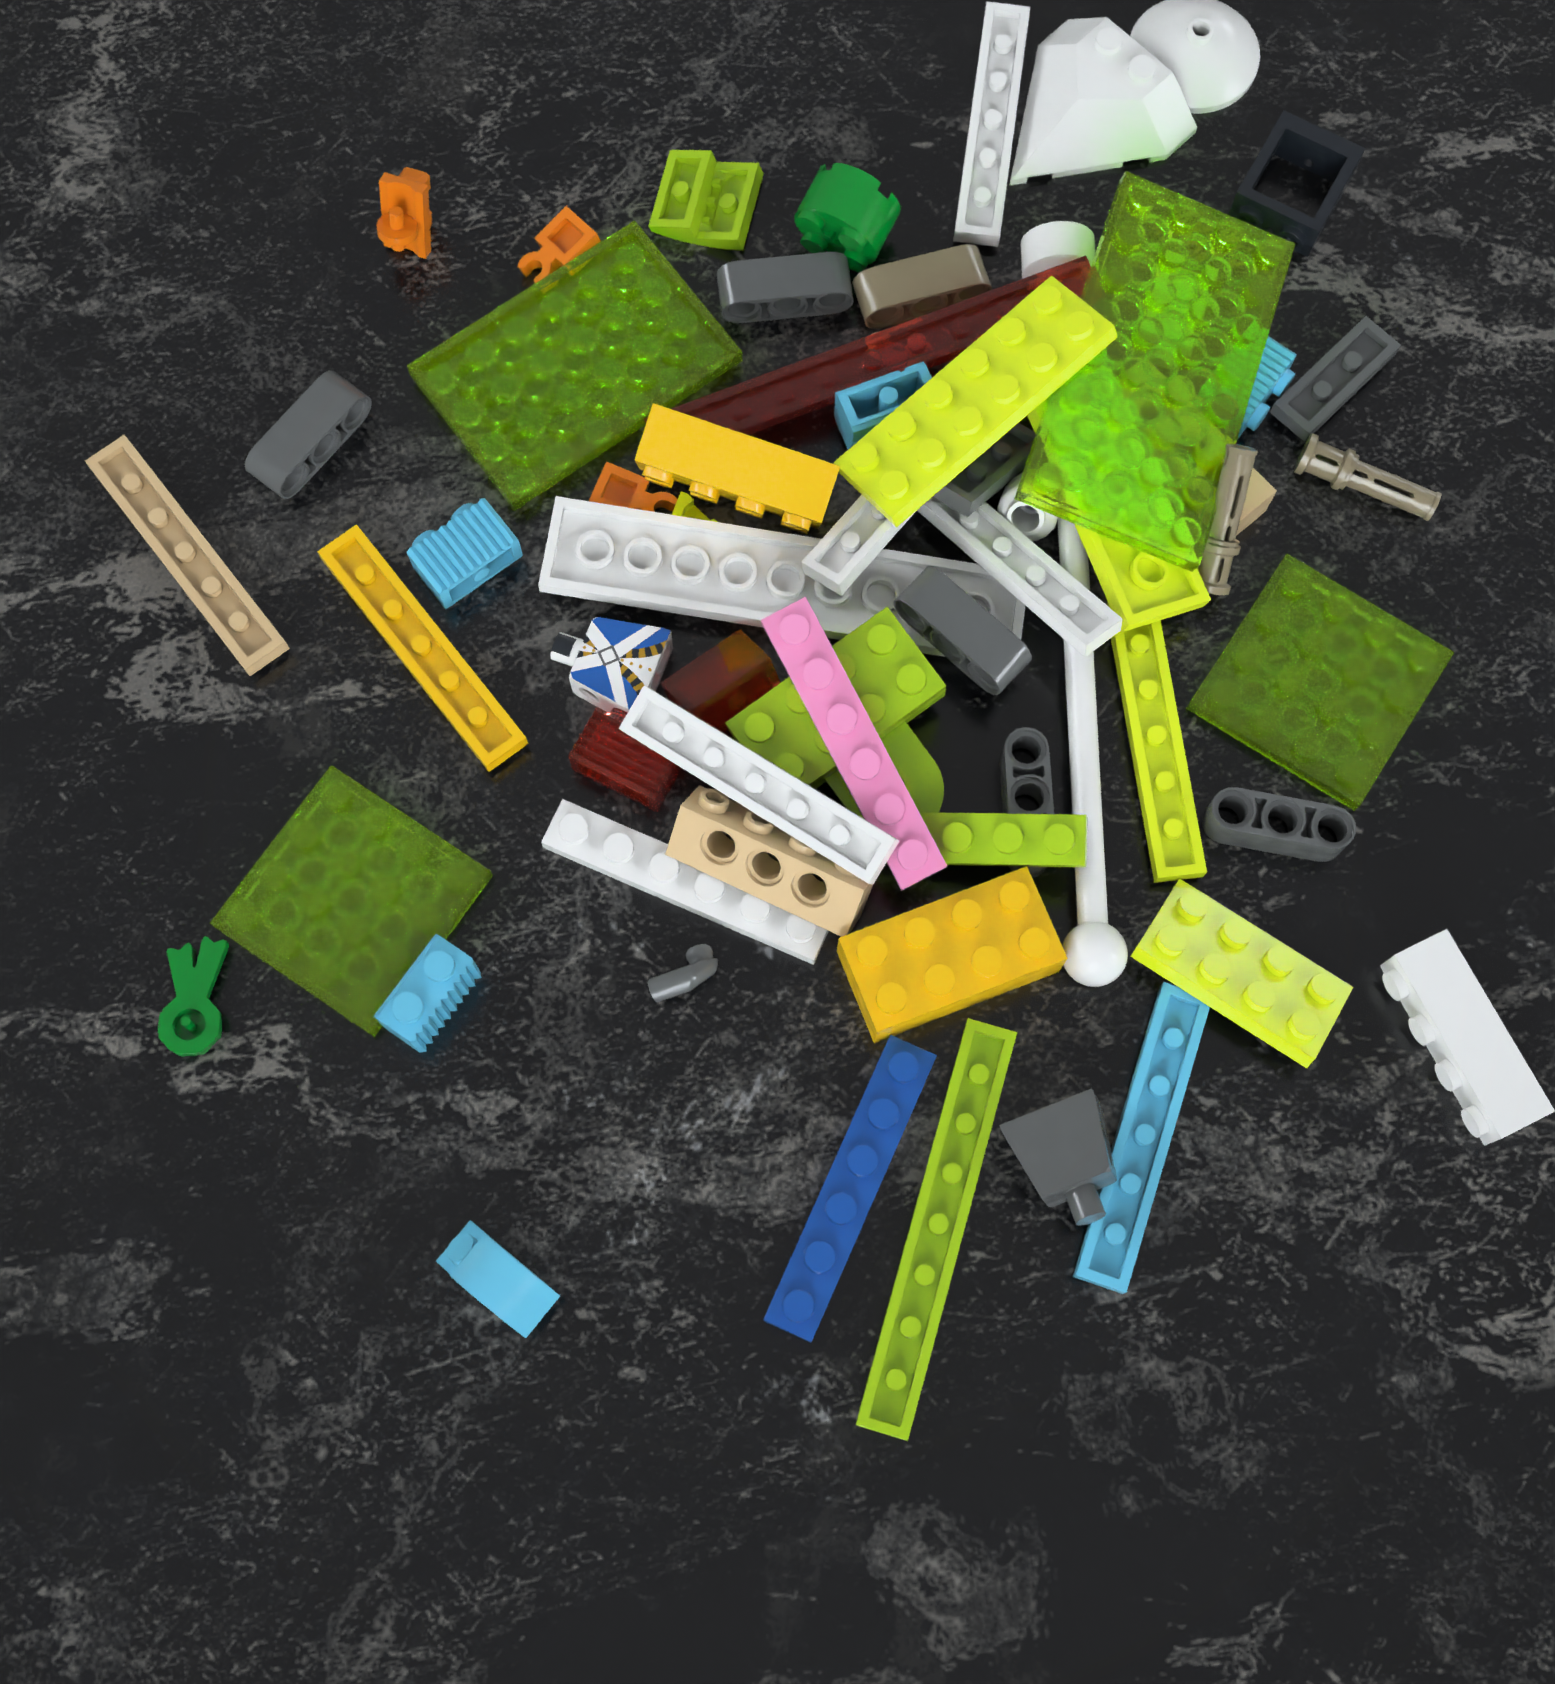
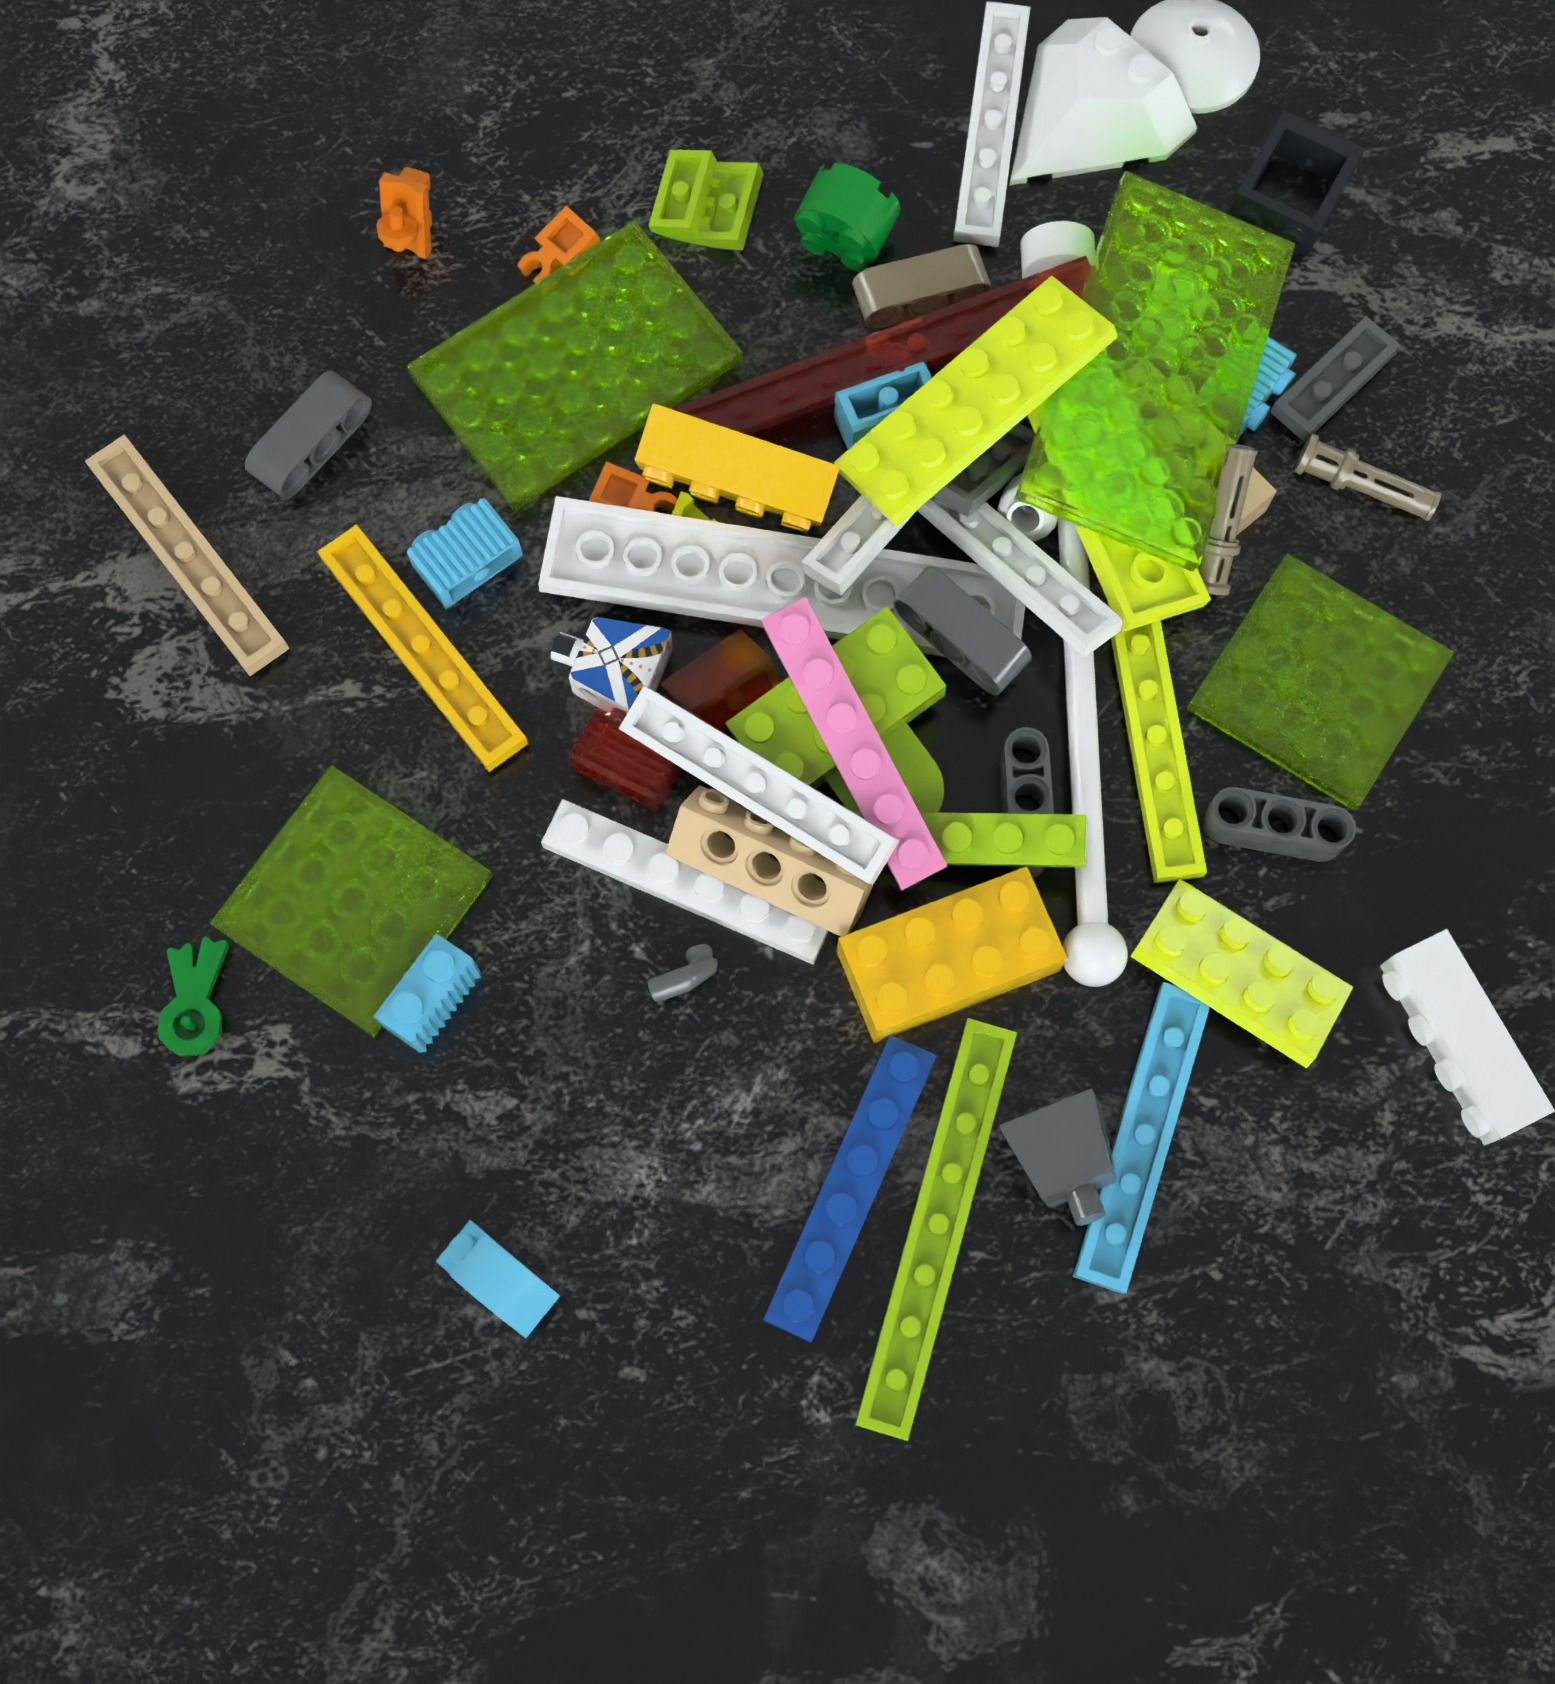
dark grey beam [717,252,854,323] -> none

